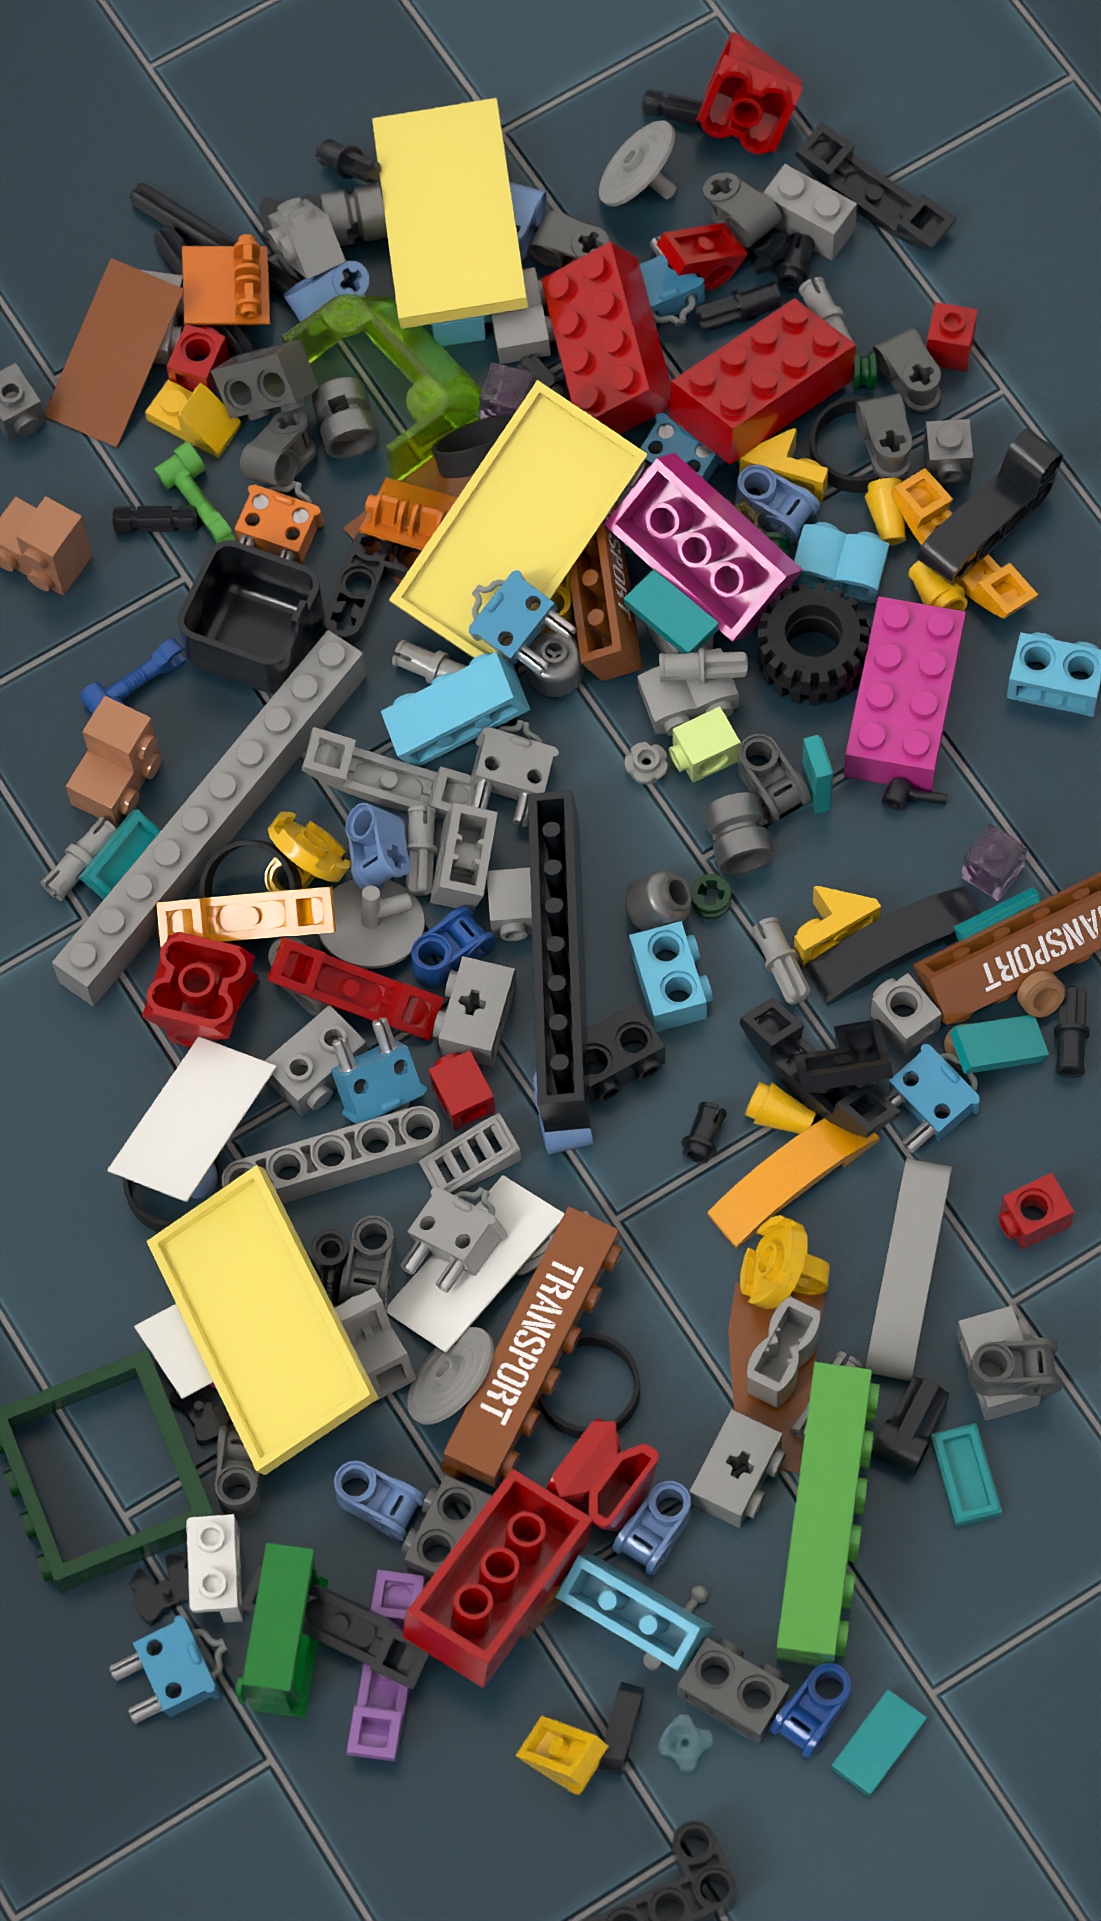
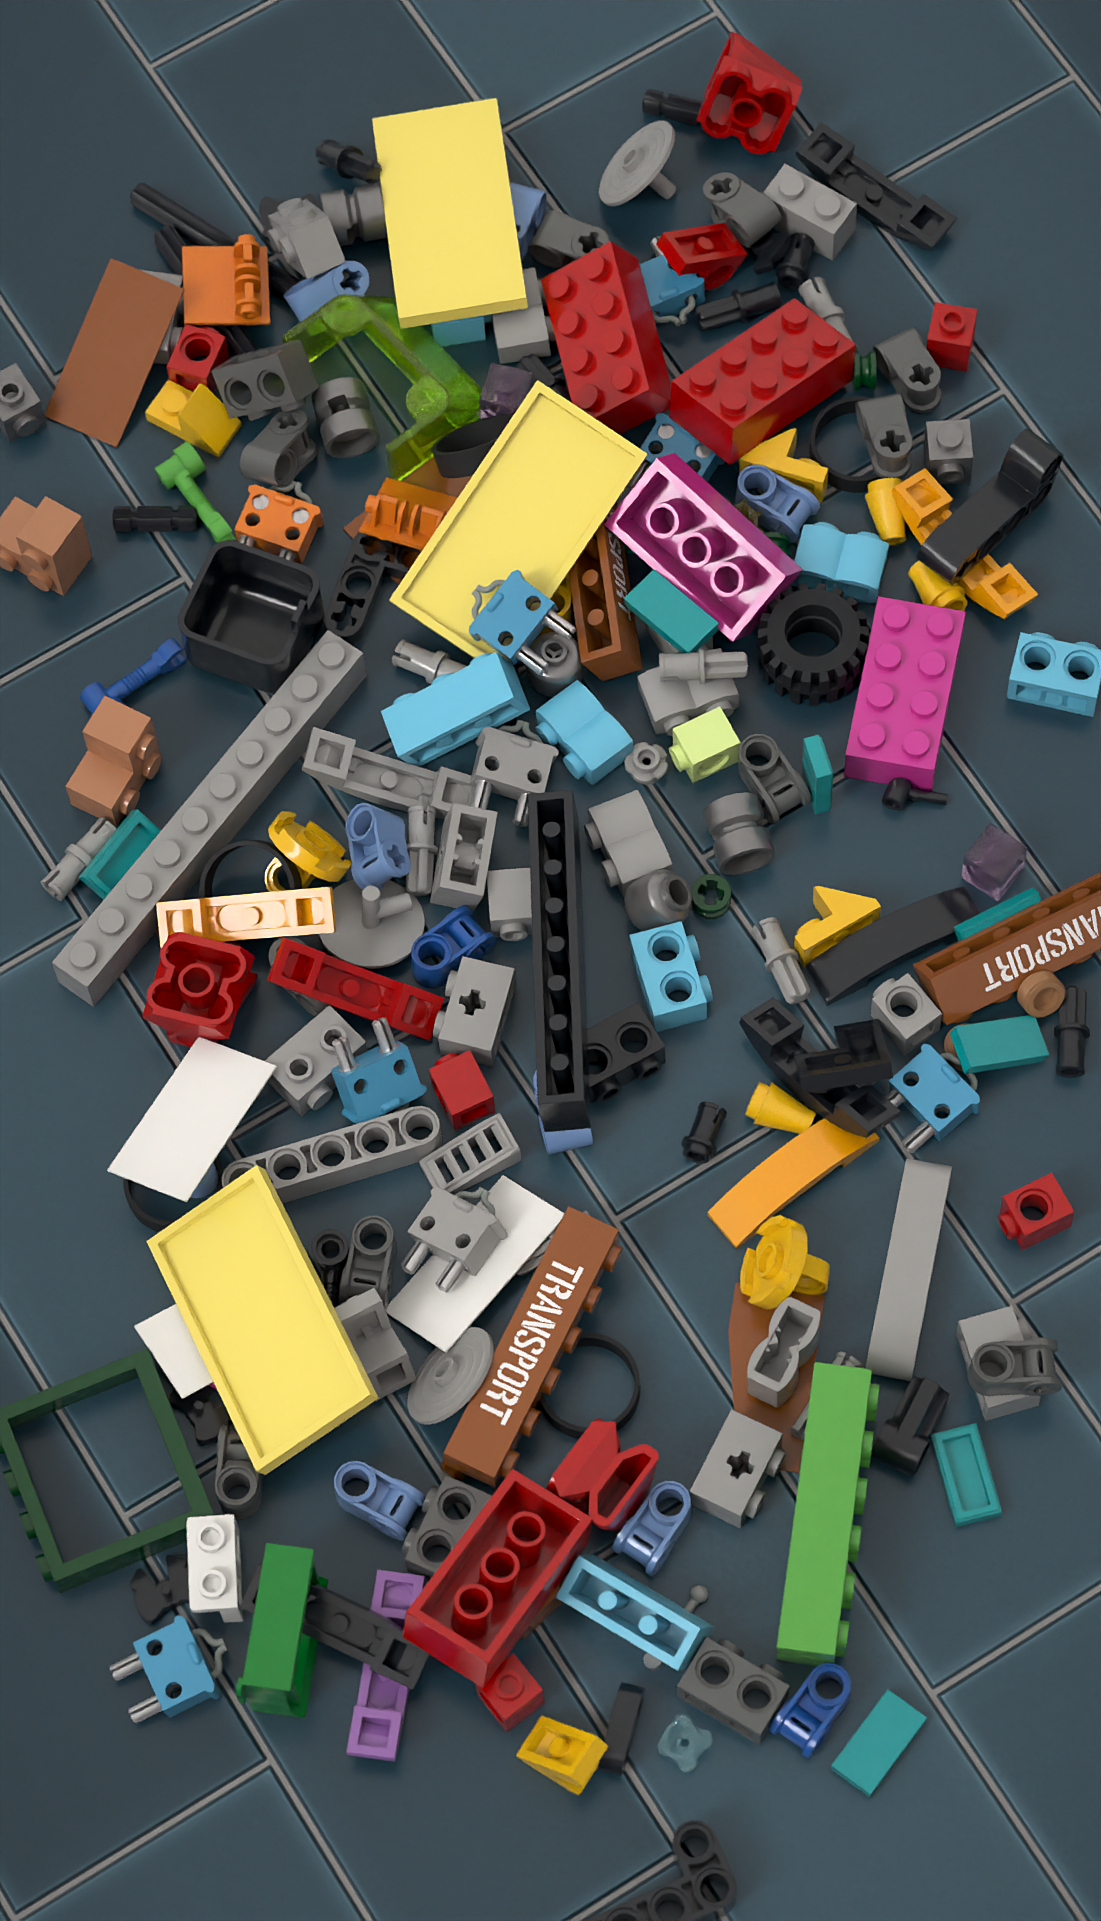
none -> red brick [475,1653,545,1733]
none -> medium azure brick [535,680,634,785]
none -> light grey brick [584,790,673,897]

